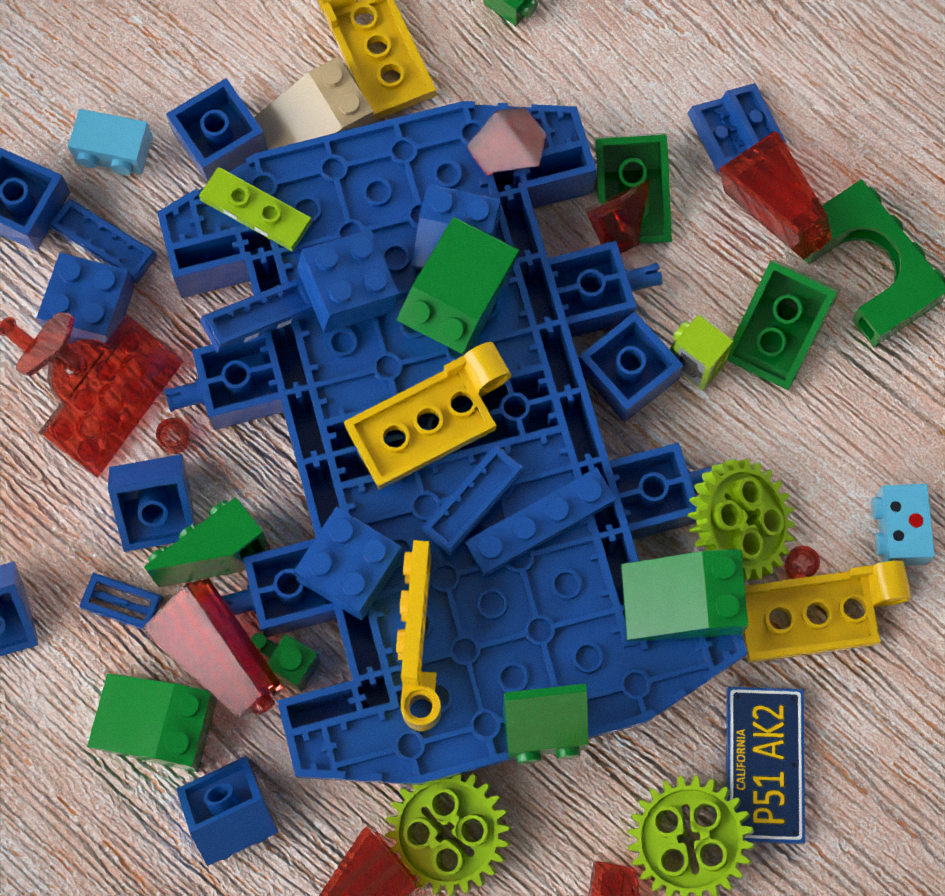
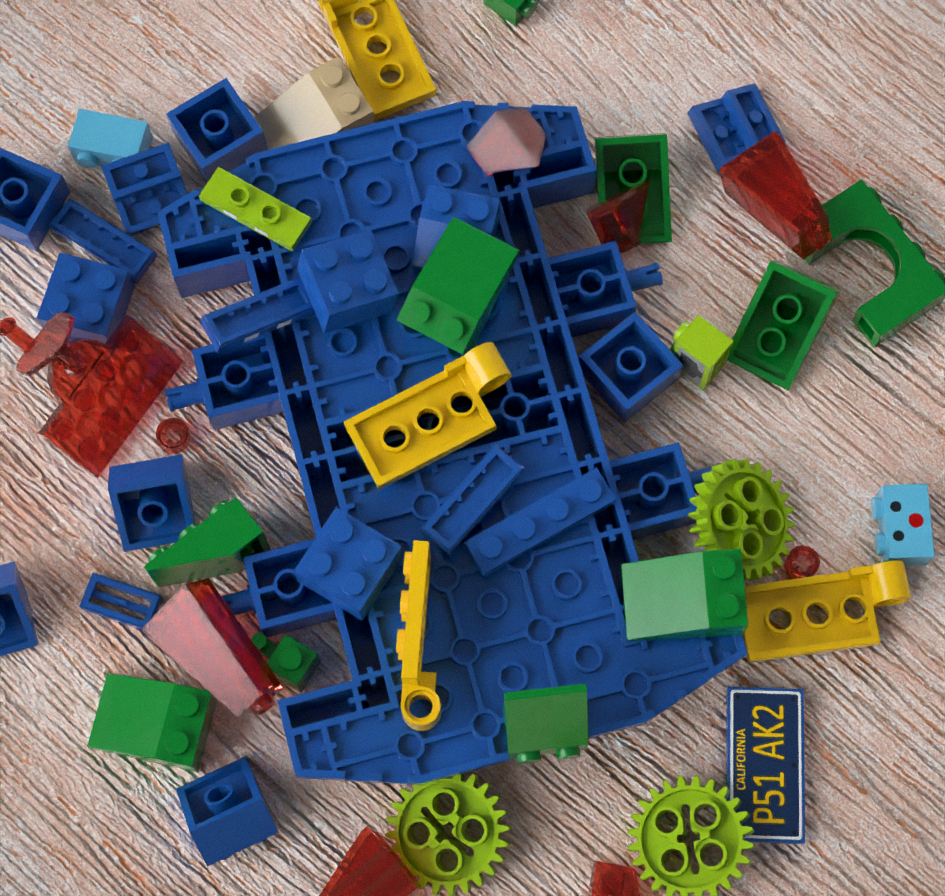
none -> blue slope [101,142,188,236]

